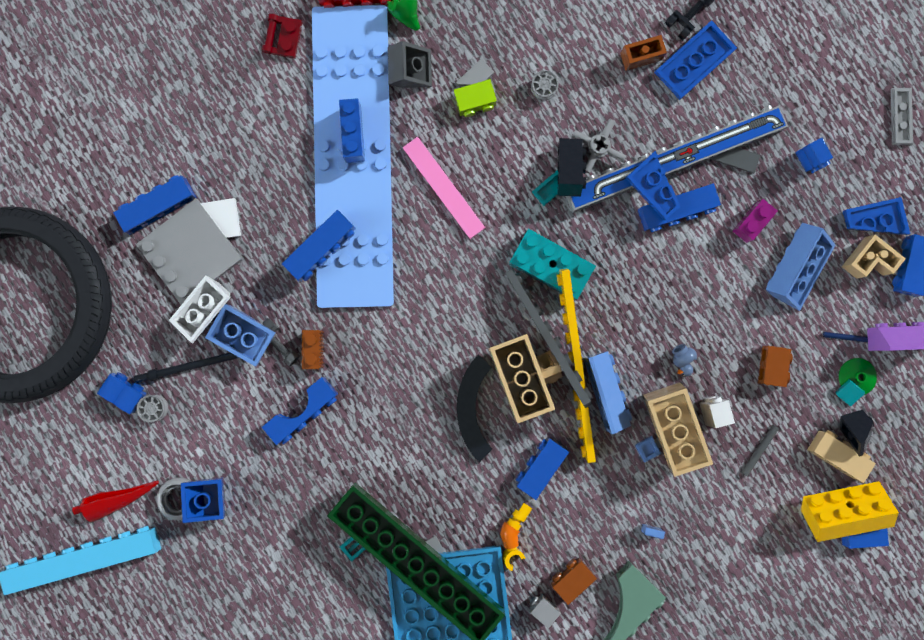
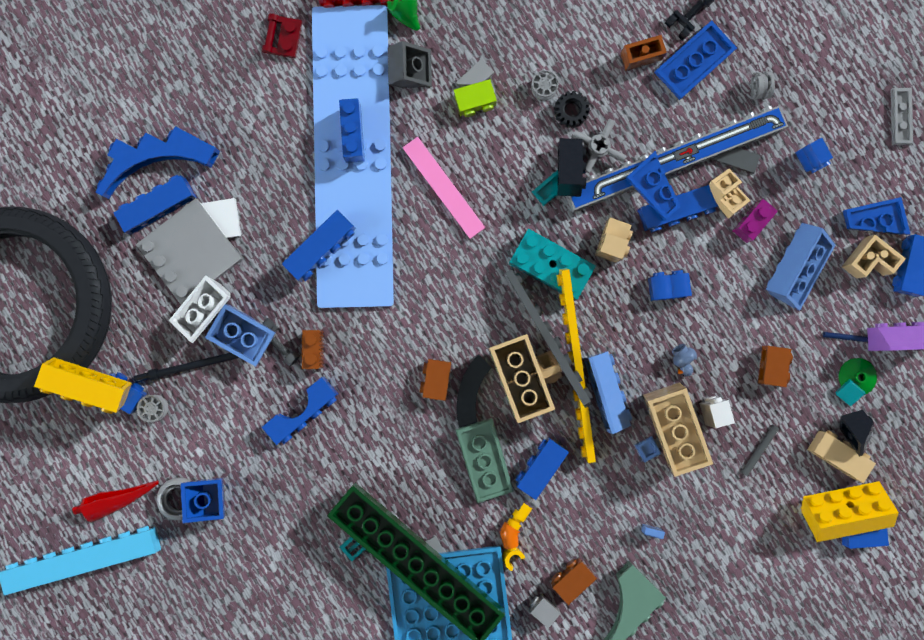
none -> yellow brick [34,357,132,414]
none -> blue arch [95,126,220,199]
none -> dark orange brick [420,359,451,401]
none -> sand green tile [455,418,514,503]
none -> black tyre [554,91,590,128]
none -> tan brick [595,218,633,263]
none -> blue brick [648,270,692,301]
none -> tan slope [709,168,751,219]
none -> light grey wheel [751,71,775,100]

